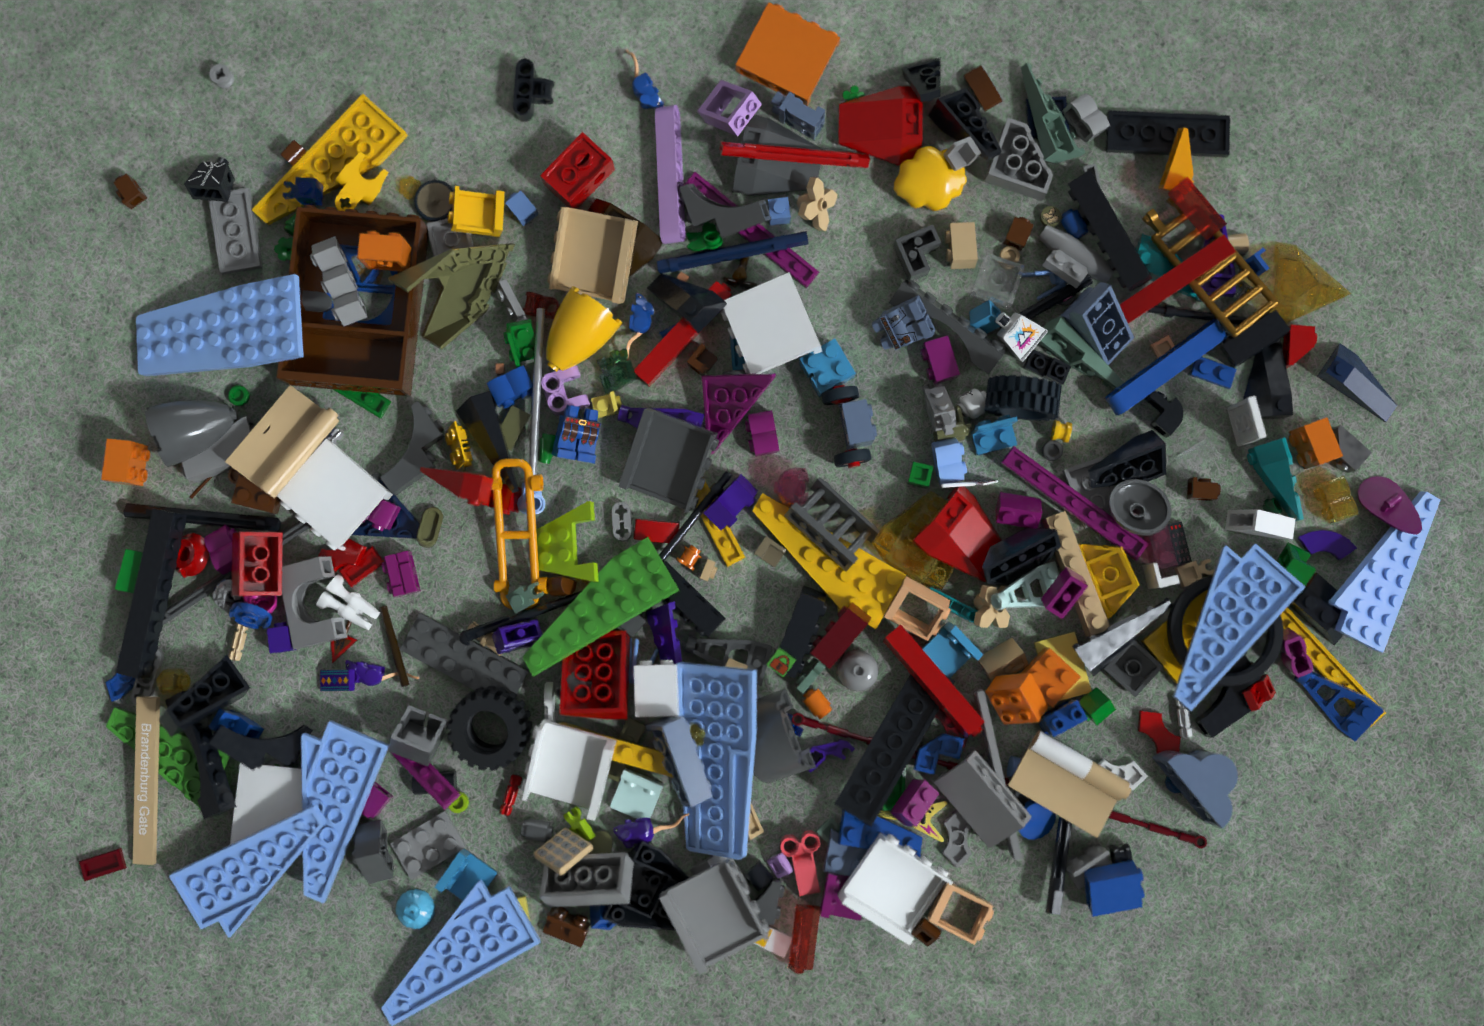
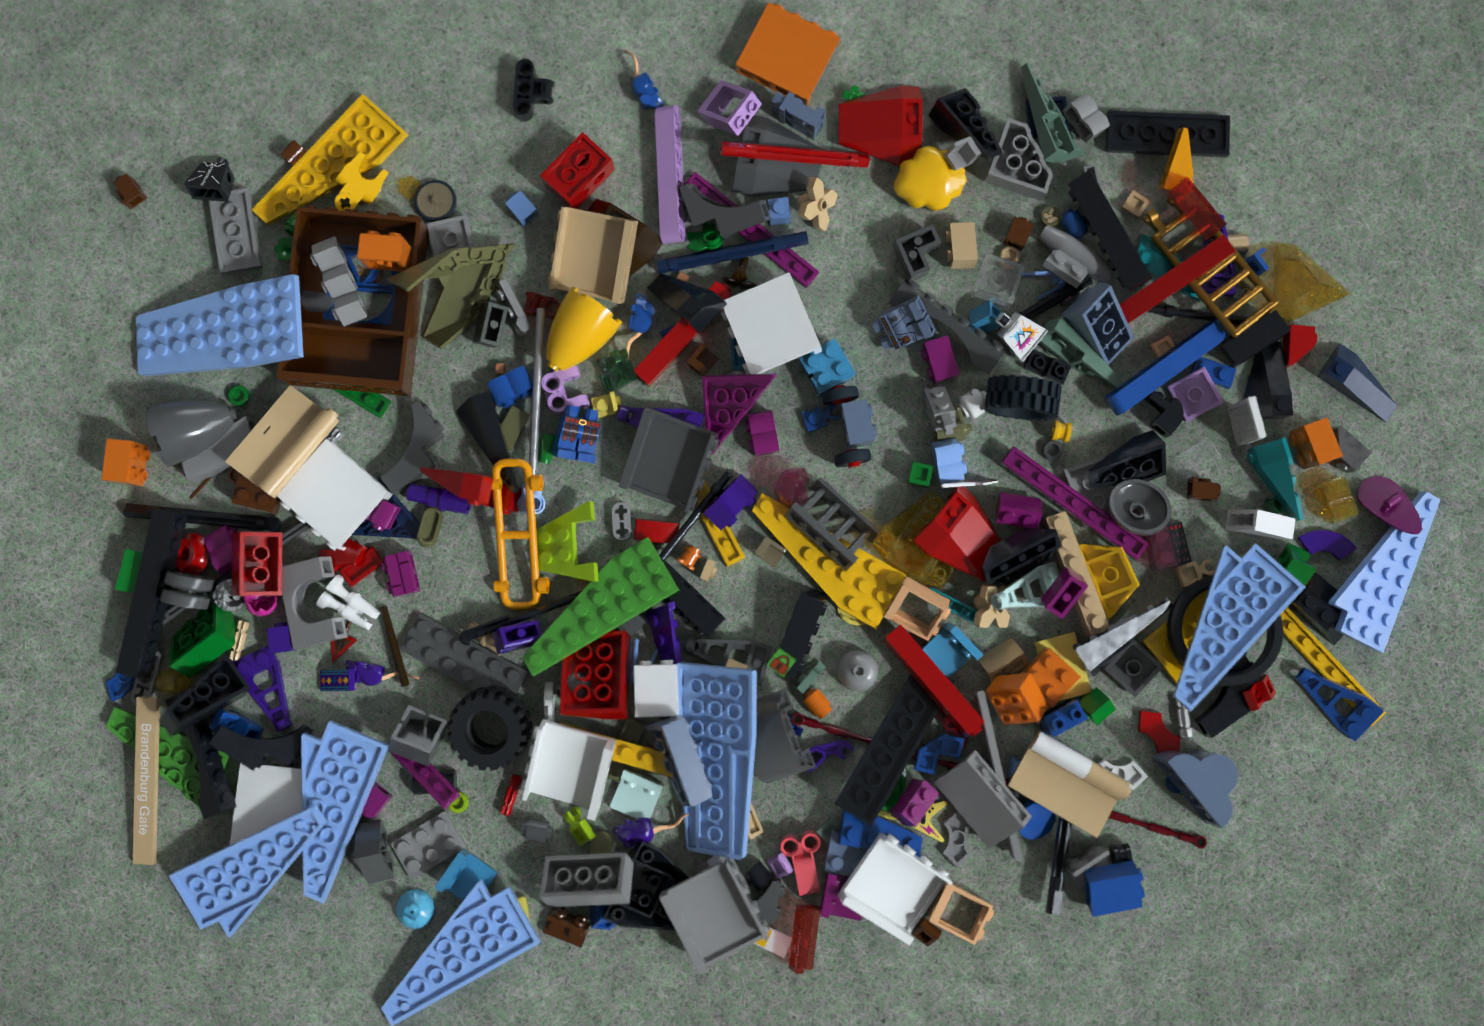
dark red tile [79,848,127,882] -> none
light grey wheel [209,64,234,89] -> none
blue tile [229,602,272,629] -> none
clear blue brick [283,177,324,206] -> none
yellow hinge [445,421,473,470] -> none
yellow panel [448,185,505,237] -> none
green bracket [503,319,535,368] -> none
sand green plate [506,582,545,614] -> none
tile [533,827,593,875] -> none
reddish brown brick [547,576,577,597] -> none
clear yellow plant [689,724,705,747] -> none
dark red brick [811,602,871,669] -> none
black wing [902,57,941,102] -> none
reddish brown slope [963,65,1002,112] -> none
dark azure bracket [971,415,1018,456] -> none
white panel [1142,562,1180,589] -> none
magenta brick [1280,628,1313,678] -> none
none -> dark grey wheel [160,571,214,609]
none -> green wedge [169,595,235,678]
none -> dark purple plate [233,645,293,732]
none -> dark purple piece [407,482,471,515]
none -> pearl dark grey brick [473,302,508,348]
none -> blue plate [801,405,840,432]
none -> tan tile [1121,190,1150,219]
none -> lavender tile [1166,366,1224,422]

